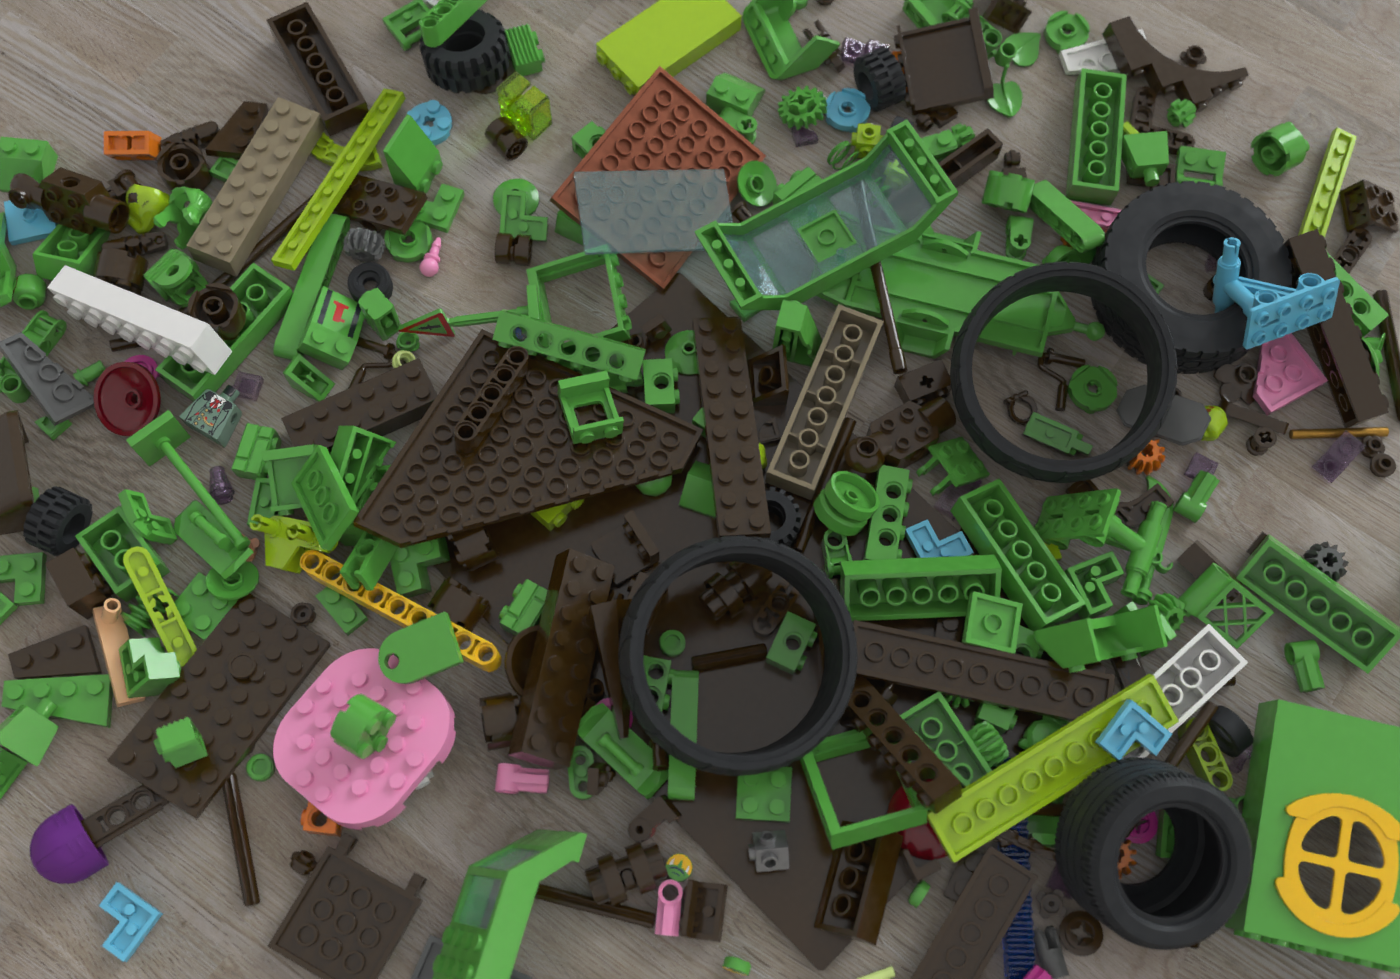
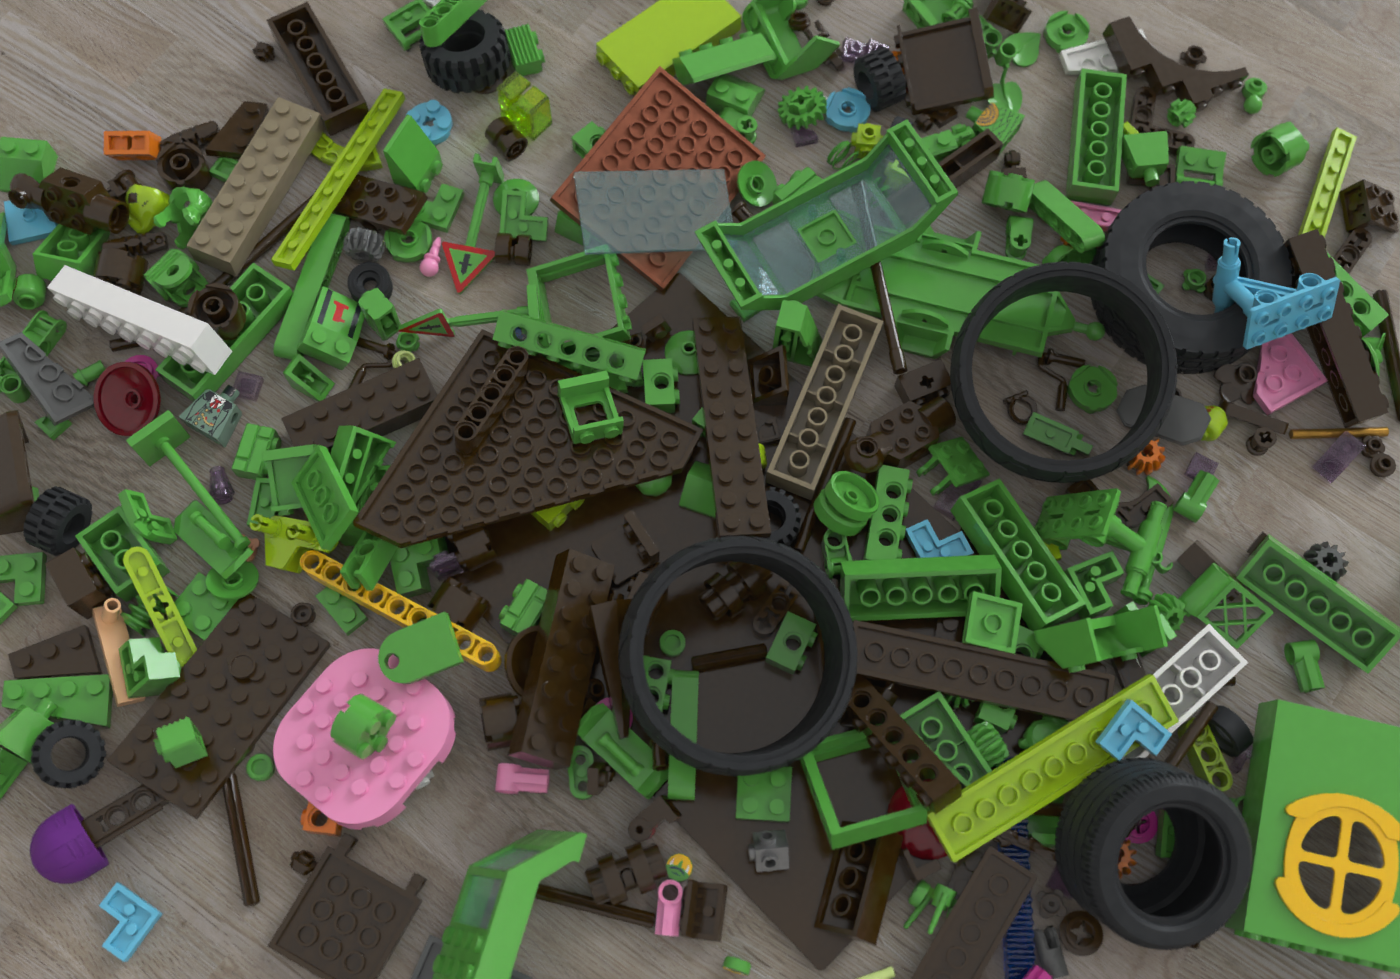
none -> black tyre [30,720,107,789]
none -> dark brown plate [252,42,275,62]
none -> clear purple slope [429,550,464,582]
none -> bright green piece [442,153,504,294]
none -> bright green slope [672,31,776,85]
none -> dark brown plate [788,11,810,31]
none -> bright green plant [903,883,957,934]
none -> bright green torso [965,102,1025,157]
none -> bright green plate [1182,269,1207,293]
none -> bright green plate [1242,78,1267,114]

